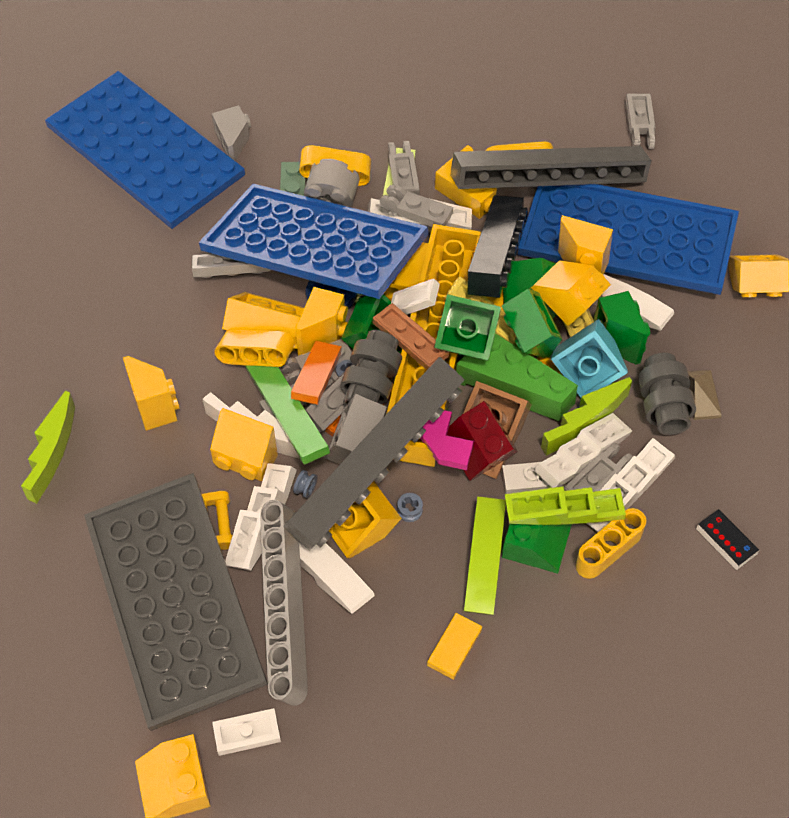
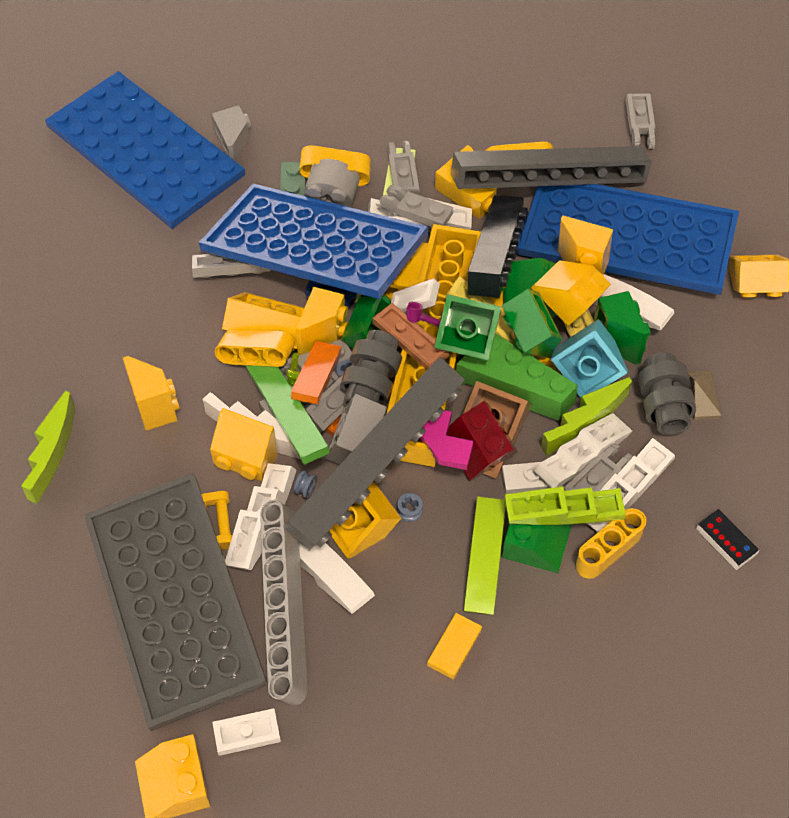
none -> clear neon green hand [286,353,301,386]
none -> magenta hand [406,301,441,327]

